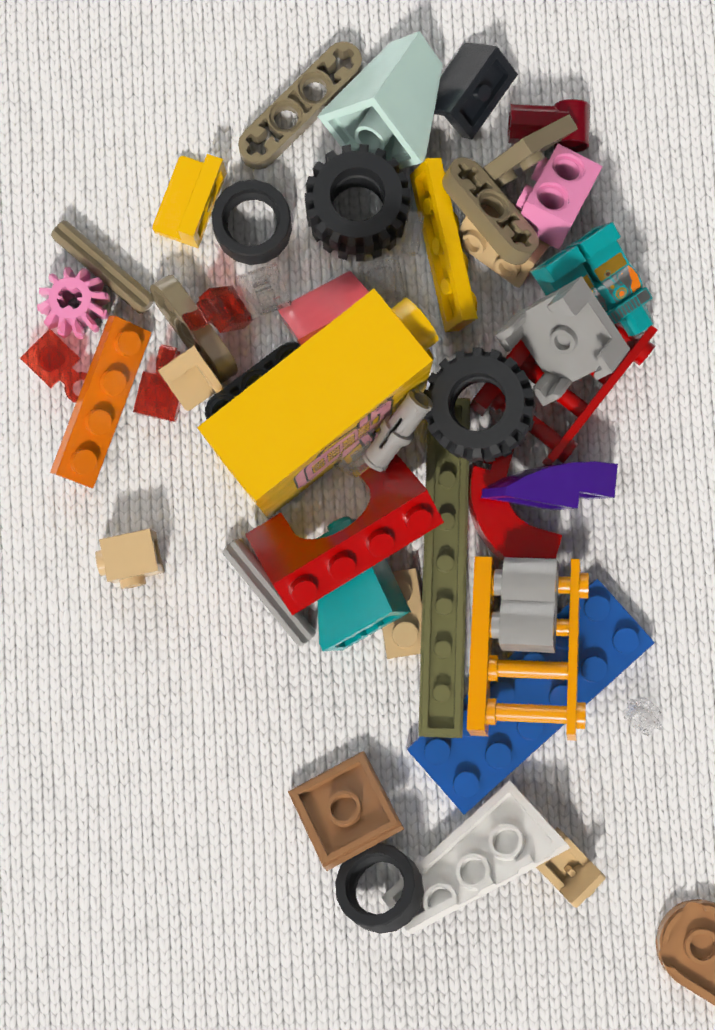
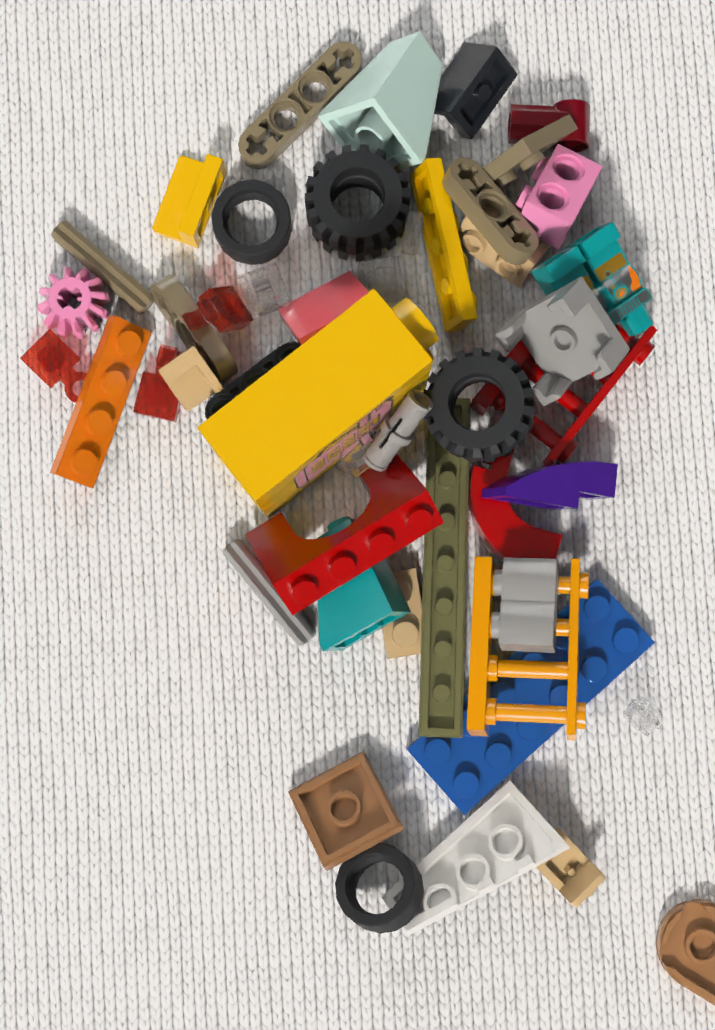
tan brick [95,528,164,589] -> none

